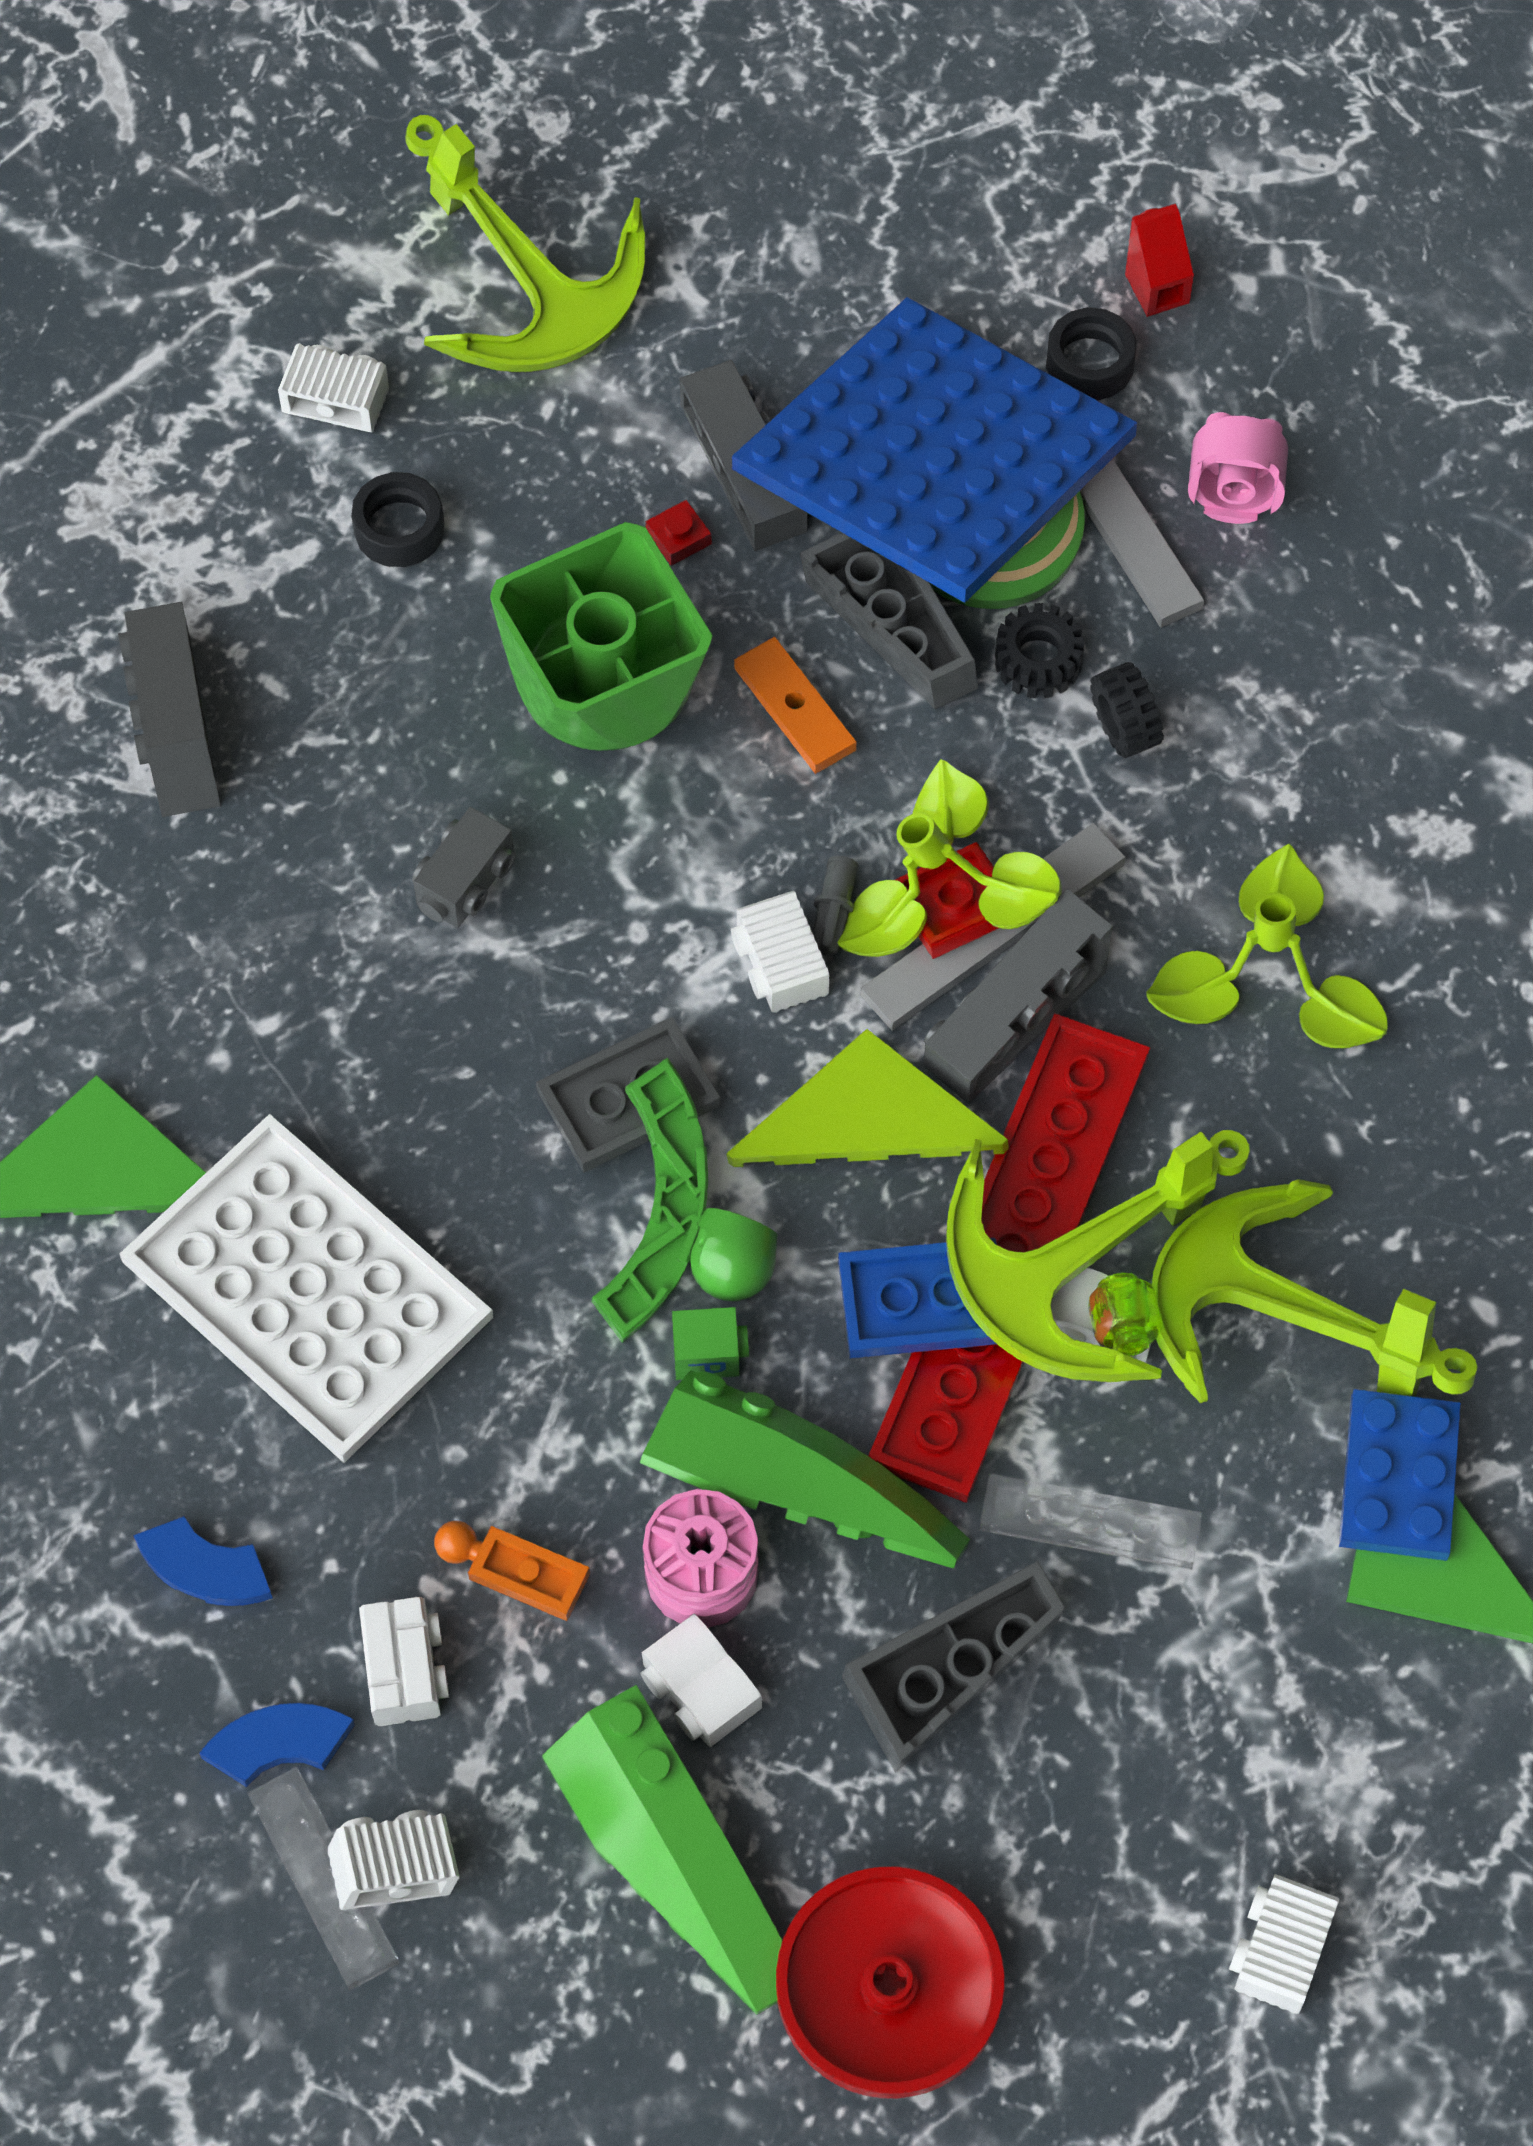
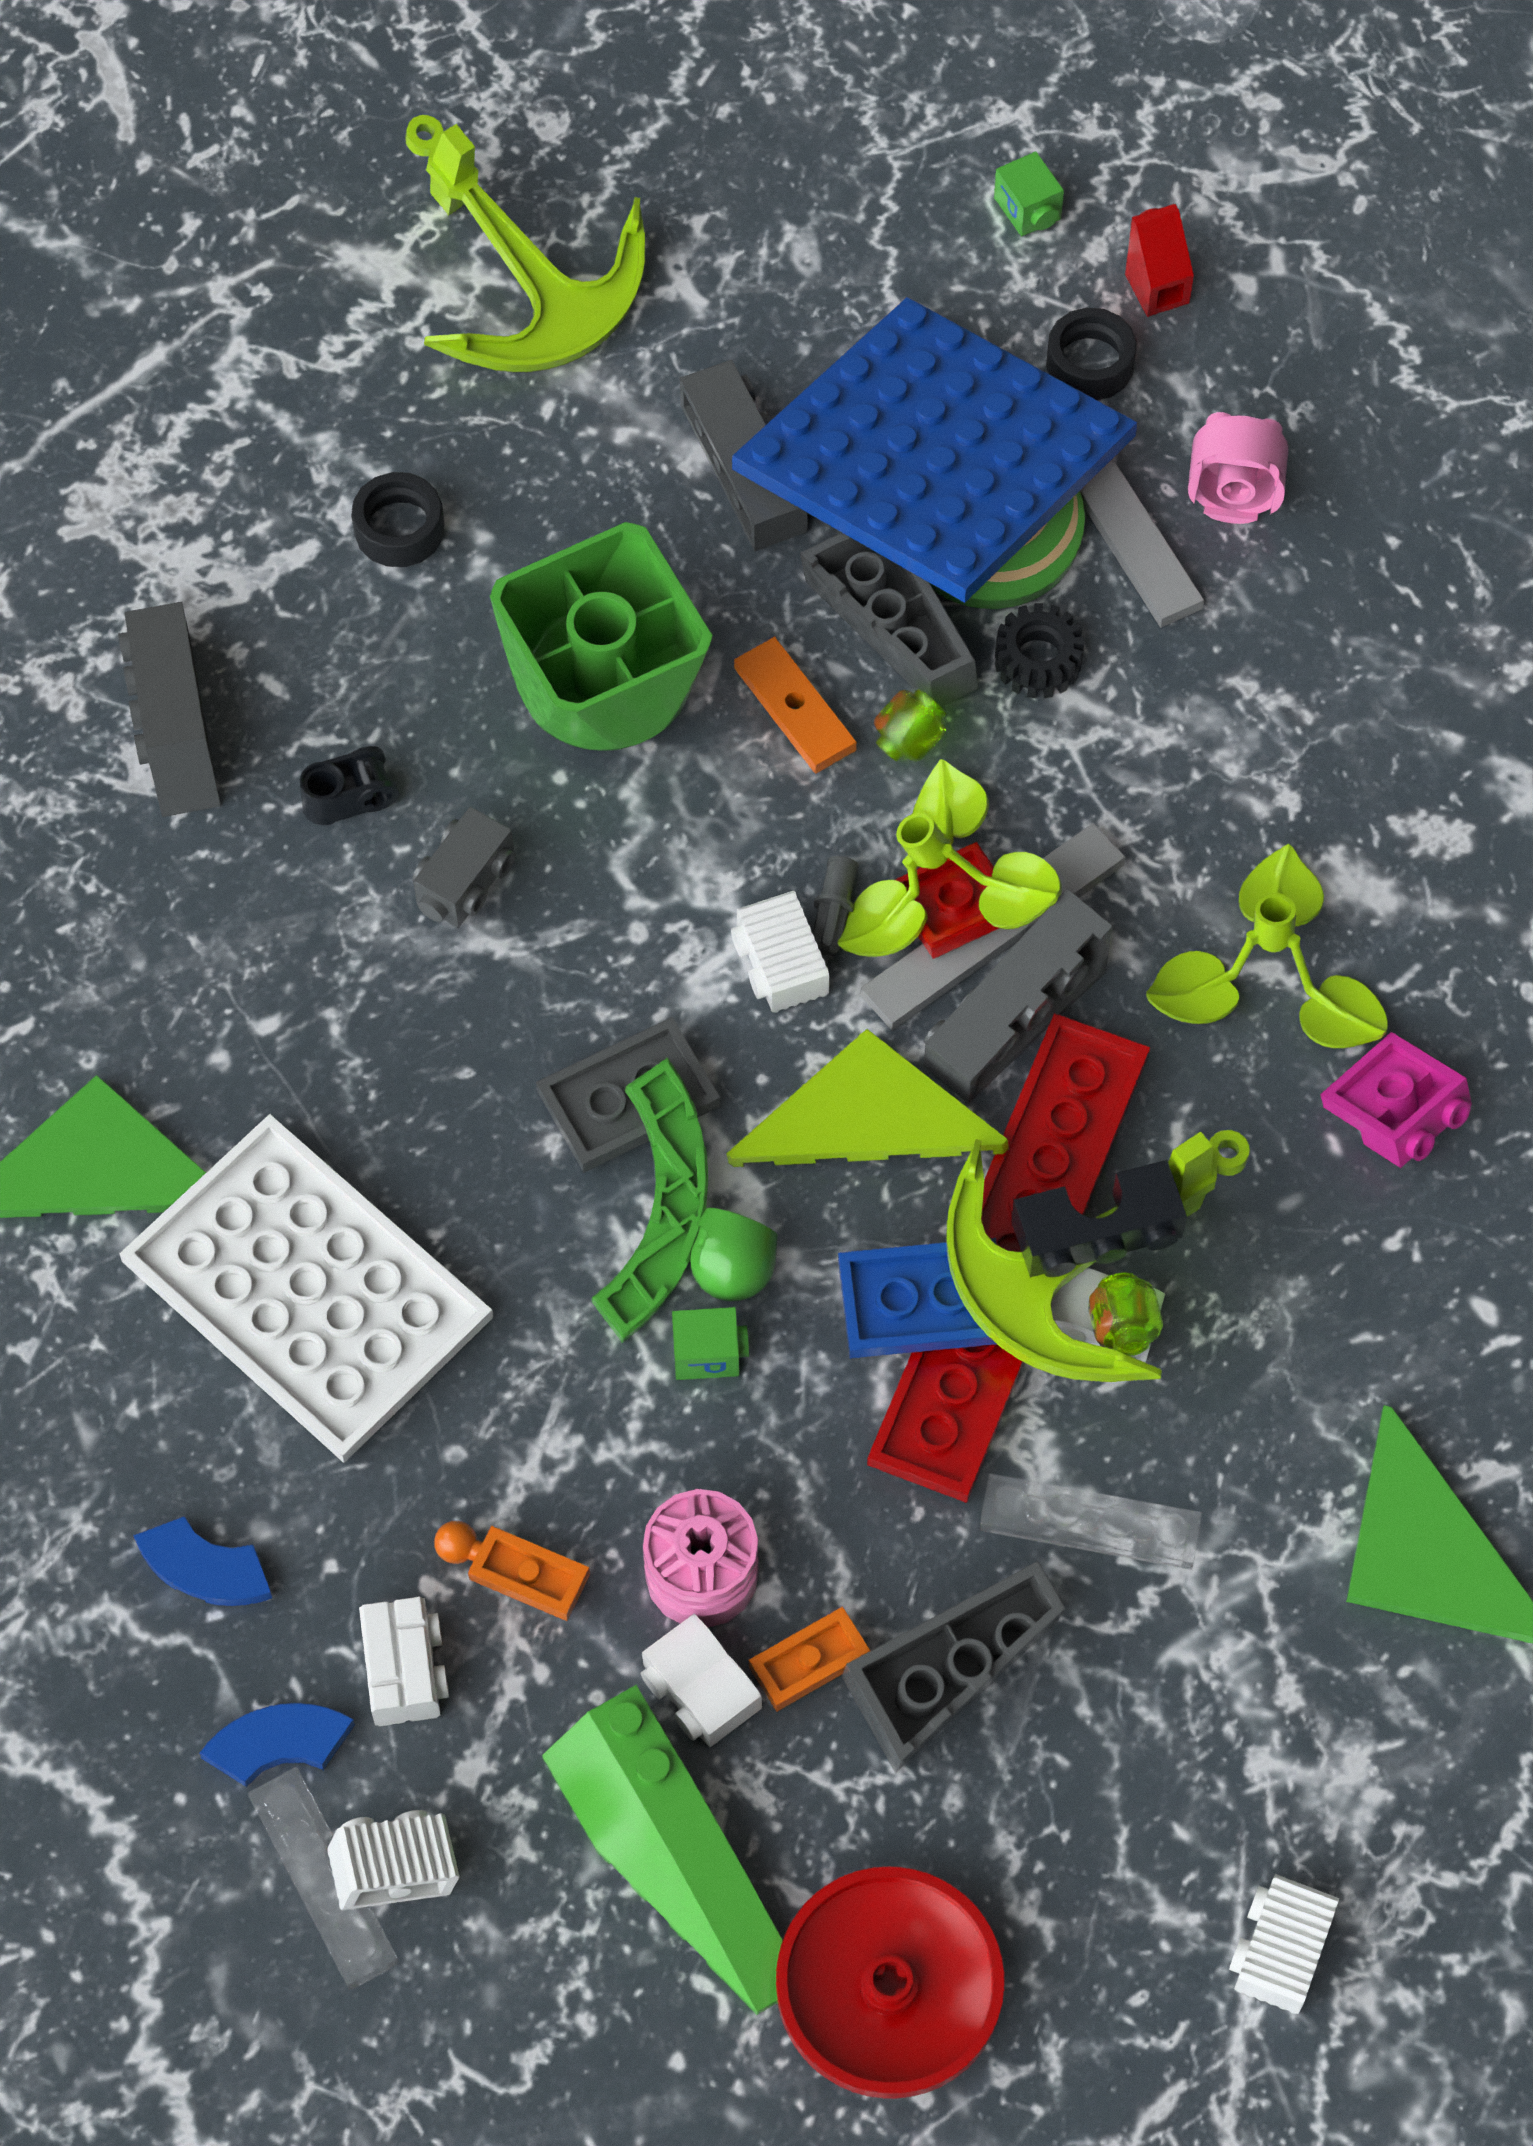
white brick [278,343,389,433] -> none
bright green wedge [640,1370,970,1569] -> none
red plate [645,500,712,566] -> none
black tyre [1090,662,1164,758] -> none
lime piece [1149,1179,1477,1403] -> none
blue plate [1339,1389,1461,1561] -> none
none -> black piece [299,746,399,825]
none -> orange plate [749,1606,870,1712]
none -> clear neon green head [874,688,947,762]
none -> bright green brick [994,151,1064,237]
none -> black arch [1011,1160,1187,1278]
none -> dark pink plate [1320,1032,1472,1168]

